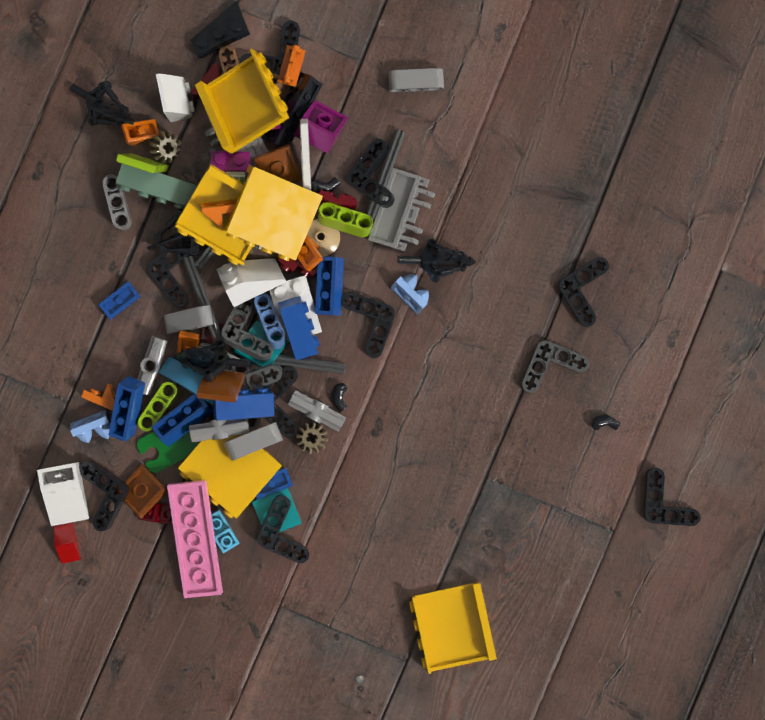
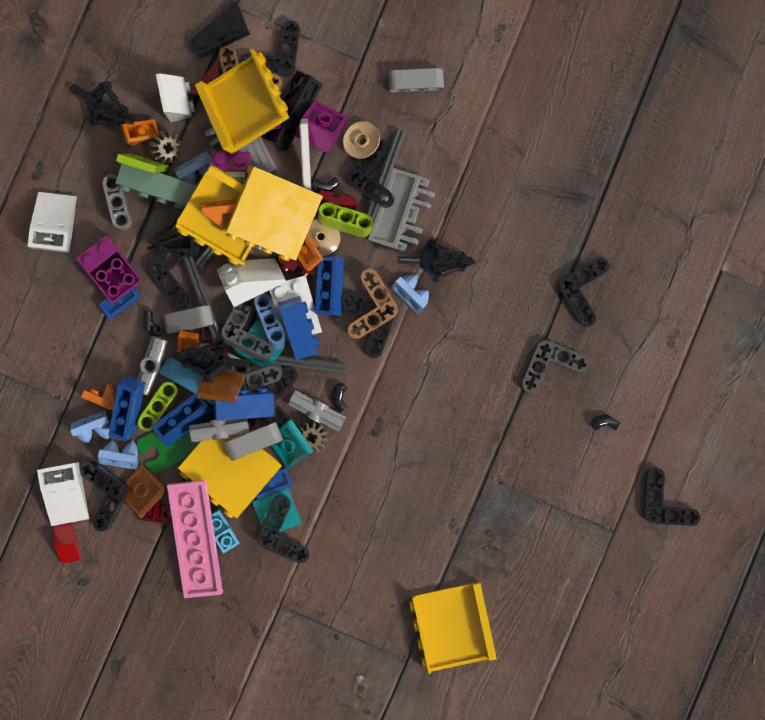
dark orange tile [253,143,303,183] -> none
orange hinge [277,45,306,87] -> none
none -> white slope [28,192,77,253]
none -> magenta slope [76,235,143,304]
none -> light blue tile [98,440,139,470]
none -> black arm [143,311,162,337]
none -> light blue tile [174,151,211,184]
none -> teal tile [271,420,313,469]
none -> tan dish [343,121,380,159]
none -> medium nougat beam [348,269,398,339]

